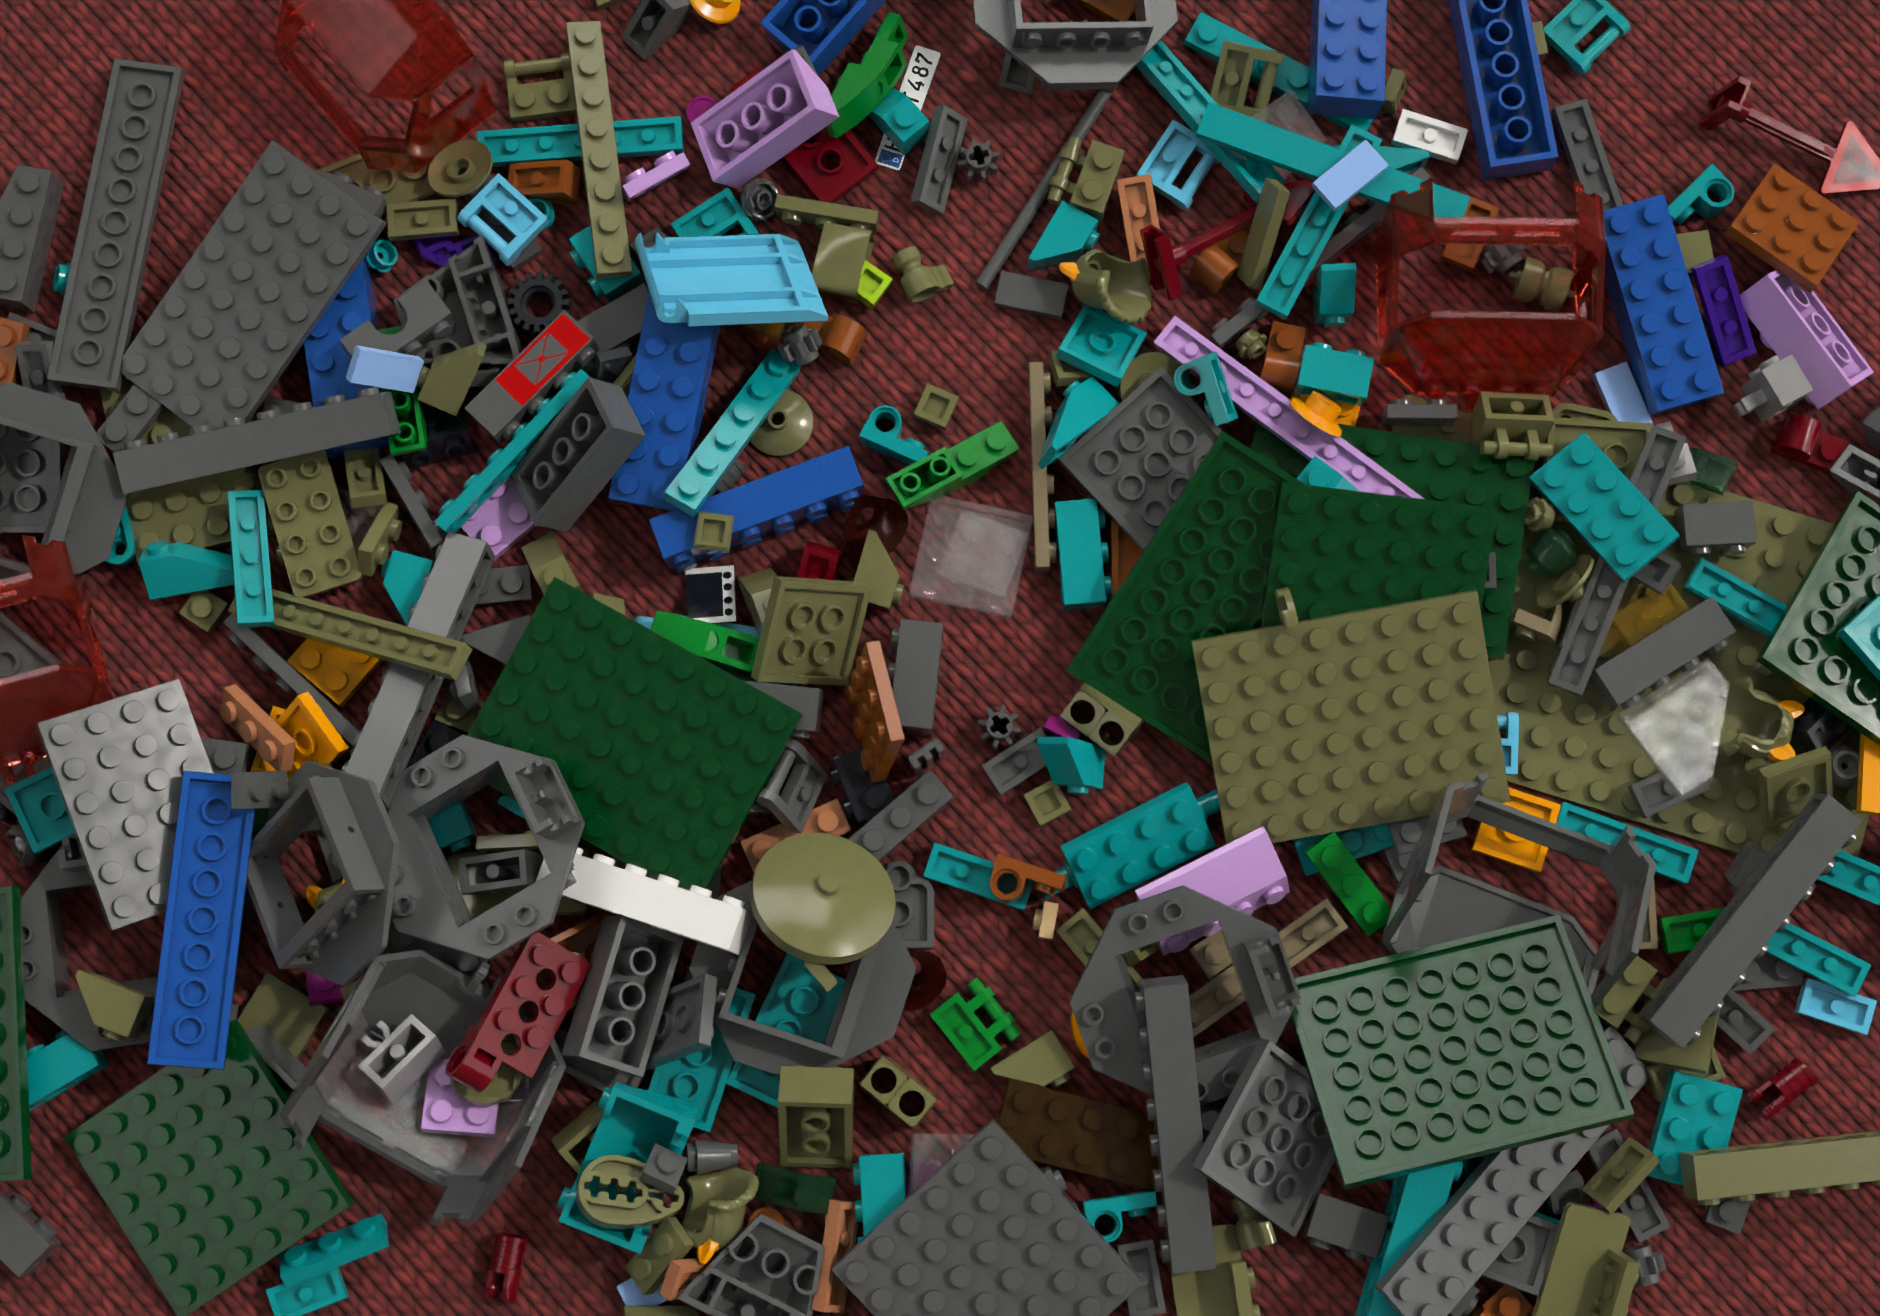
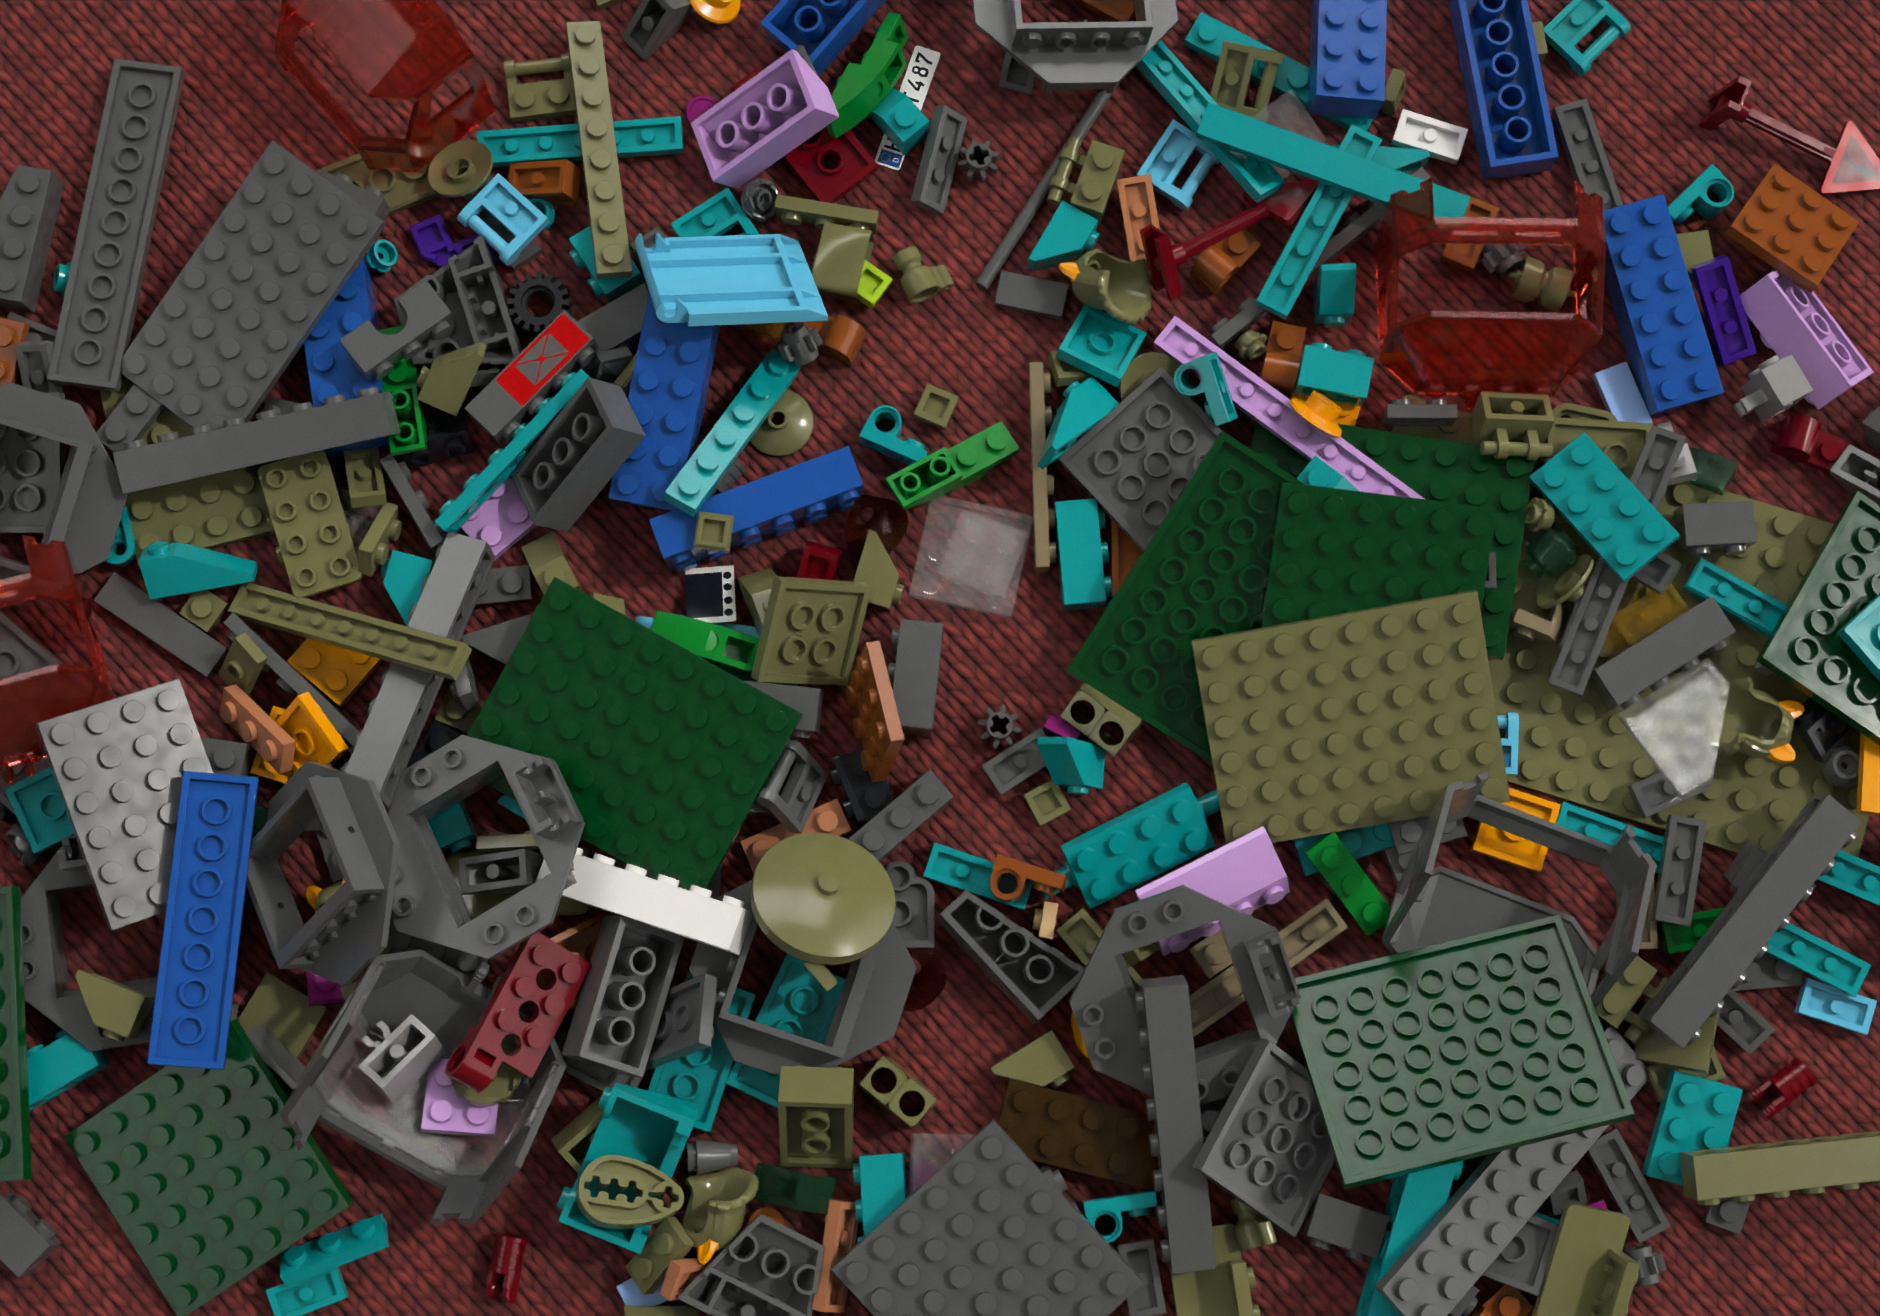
teal plate [227,490,274,628] -> none
dark grey plate [231,771,289,809] -> none
light blue tile [346,345,424,393] -> none
olive plate [387,198,460,241] -> none
lavender plate [622,151,690,202] -> none
dark grey plate [639,1143,688,1195] -> none
dark grey tile [908,738,945,776] -> none
green plate [930,977,1021,1071] -> none
olive tile [1237,178,1290,290] -> none
olive tile [1274,587,1299,629] -> none
light blue tile [1311,140,1389,212] -> none
olive plate [1581,1137,1660,1215] -> none
olive tile [1758,746,1833,828] -> none
none -> dark grey tile [94,572,229,678]
none -> olive plate [218,632,267,695]
none -> dark grey wedge [936,890,1085,1024]
none -> dark grey plate [1651,814,1707,927]

